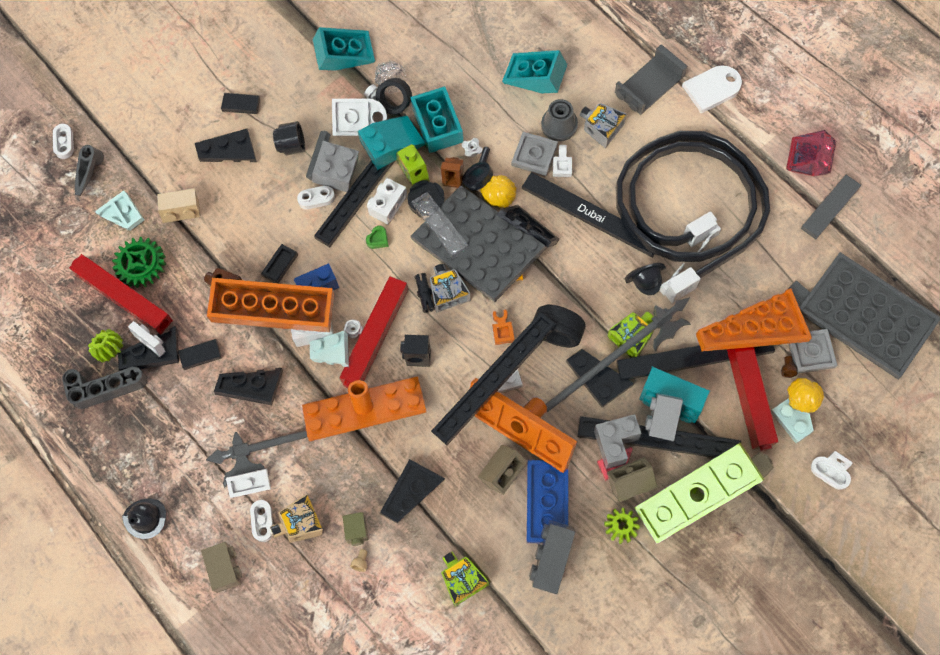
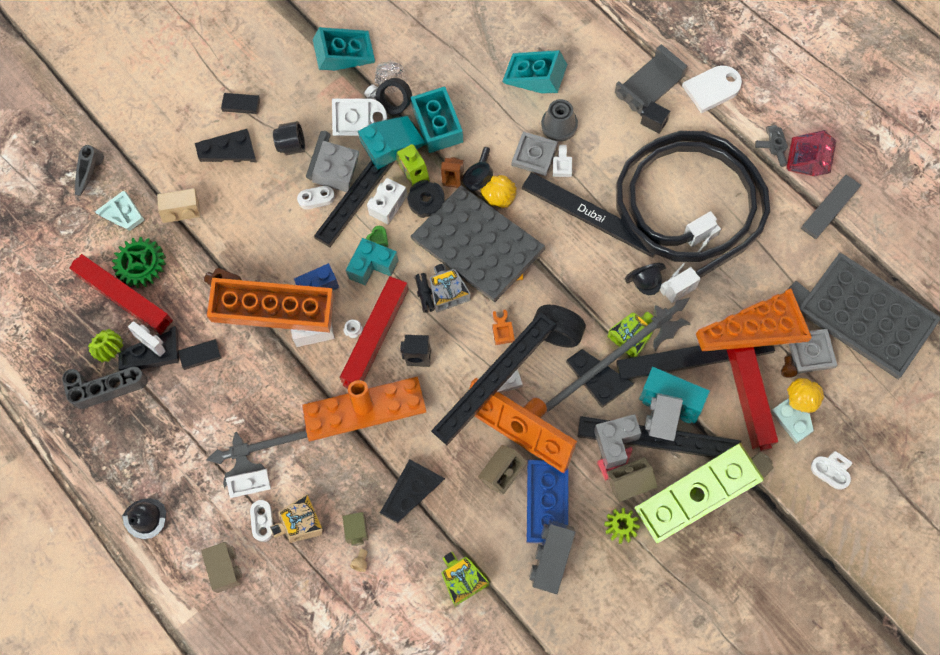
white plate [53,124,74,159] -> none
black wing [214,368,283,405] -> none
black tile [261,244,298,284] -> none
light aqua wing [310,331,349,367] -> none
clear plate [411,192,469,259] -> none
white plate [462,138,482,157] -> none
black wing [497,205,559,248] -> none
torso [580,103,627,148] -> none
none -> teal brick [346,238,399,286]
none -> black brick [640,101,671,134]
none -> dark grey piece [755,125,788,167]

